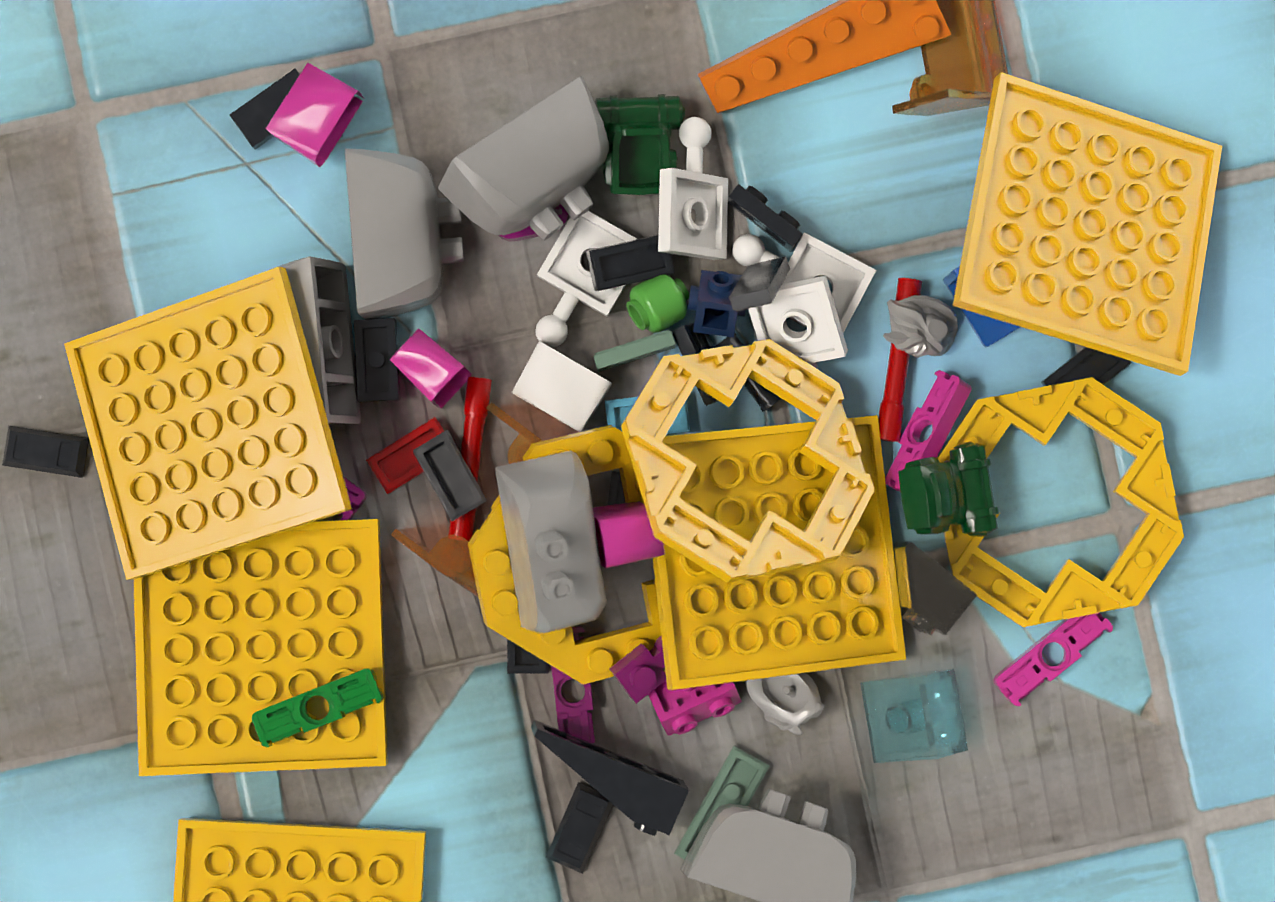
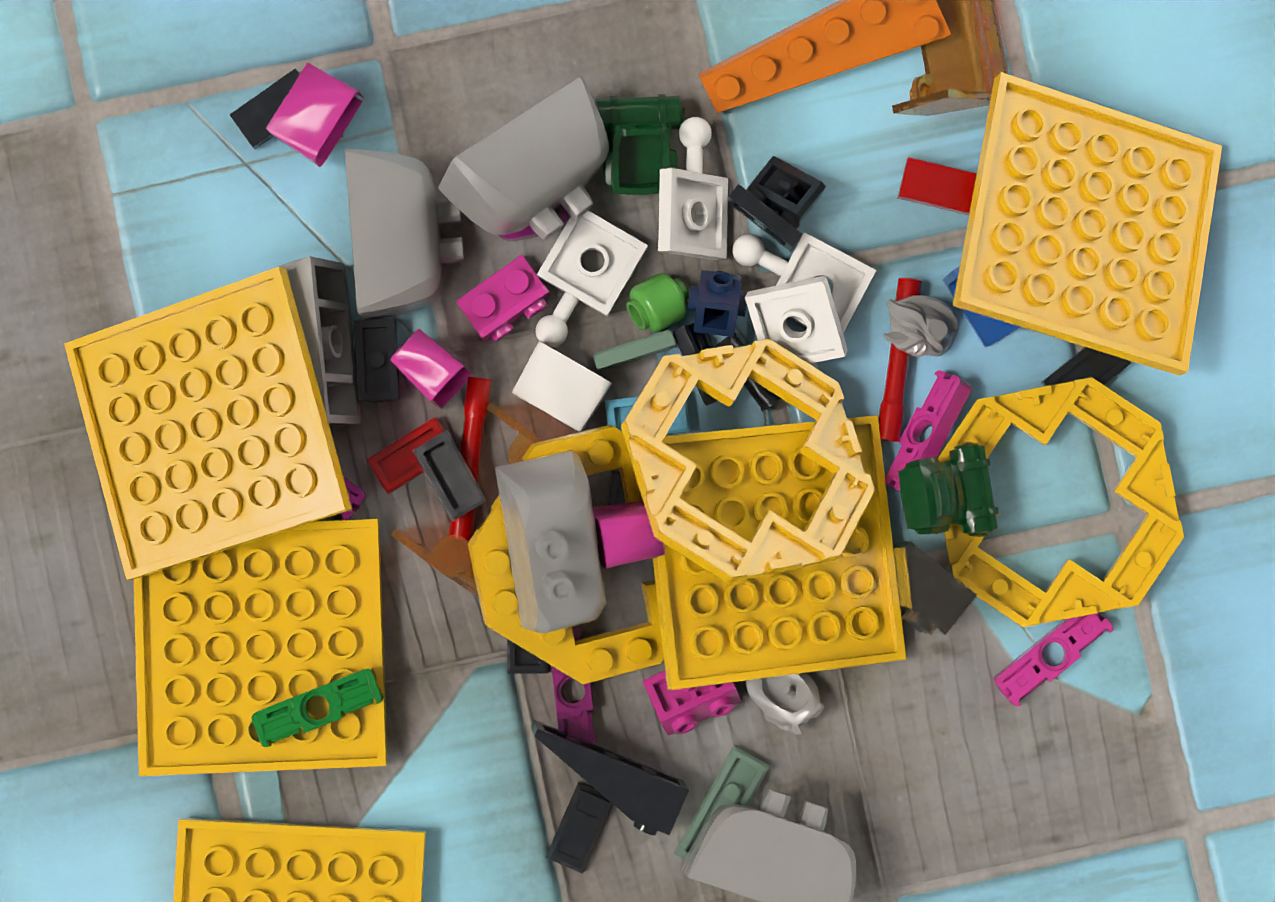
black tile [2,426,89,478] -> none
black tile [586,234,675,291] -> none
magenta plate [609,636,666,704] -> none
black tile [729,256,790,311] -> none
clear light blue slope [860,669,968,763] -> none
none -> dark pink bracket [456,254,551,342]
none -> black slope [750,156,826,223]
none -> red tile [897,157,977,216]

